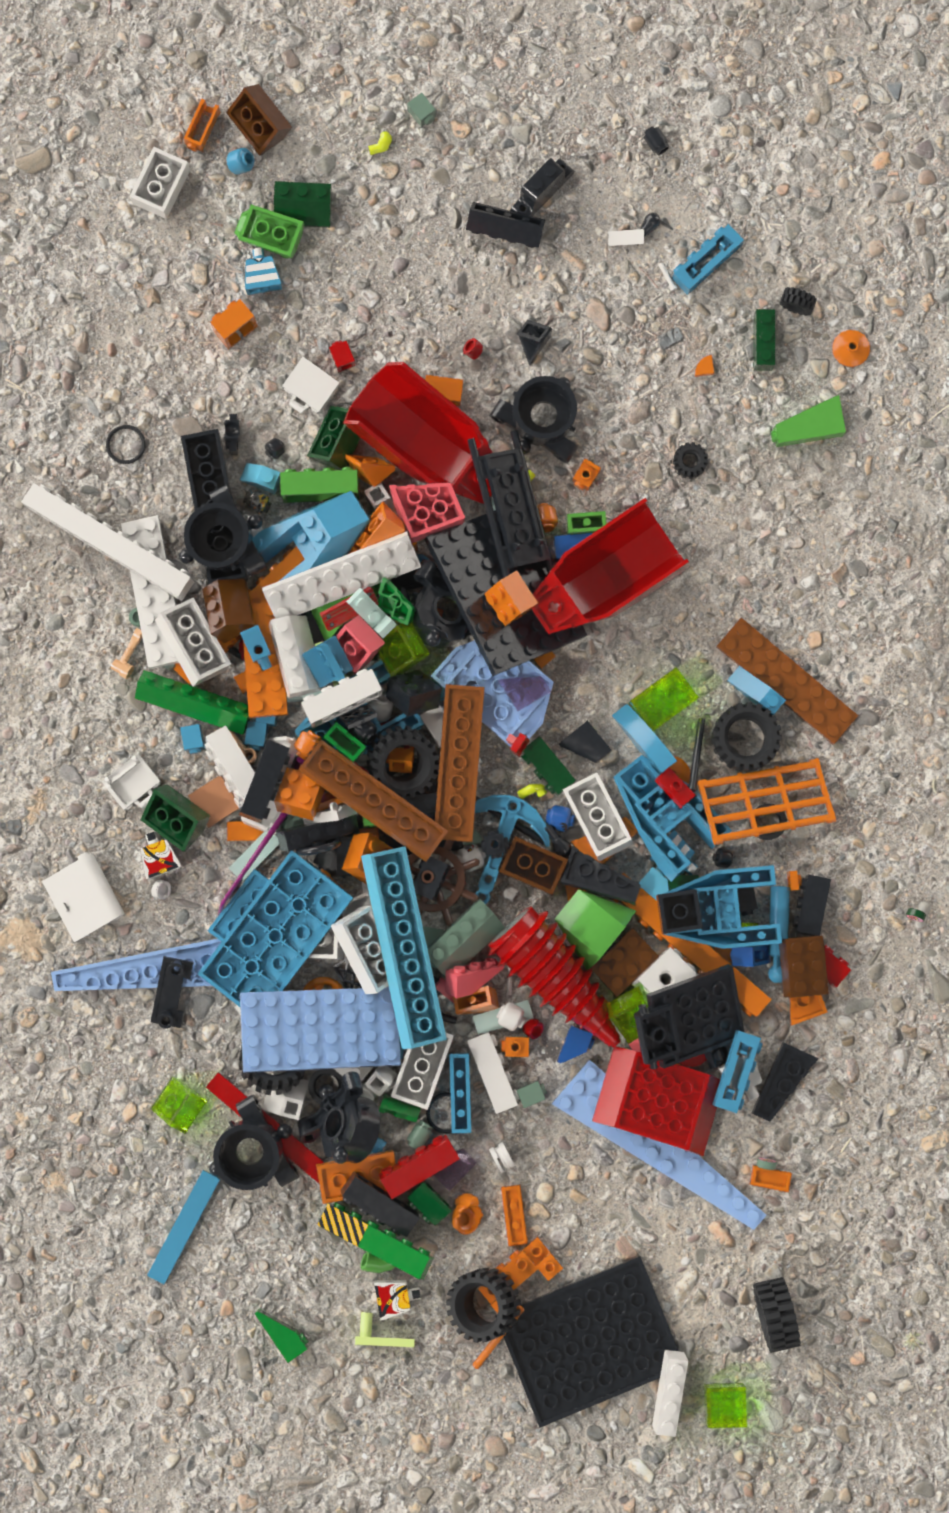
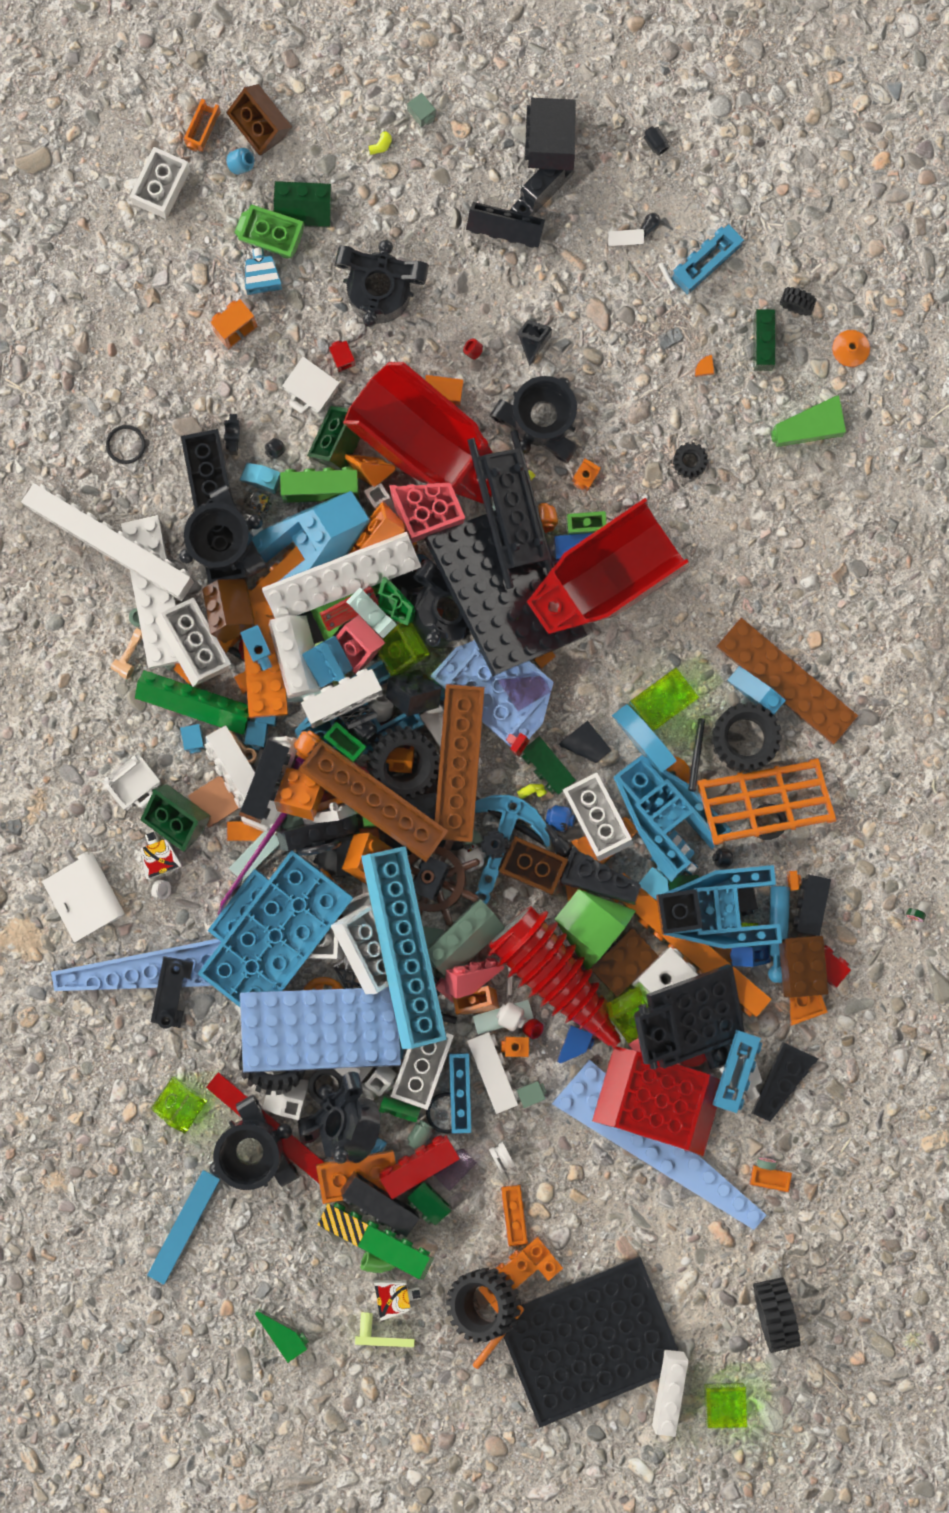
orange hair [452,1193,484,1235] -> none
orange brick [484,571,538,626] -> none
red plate [654,767,695,808] -> none
none -> black piece [335,240,429,327]
none -> black brick [525,97,576,170]

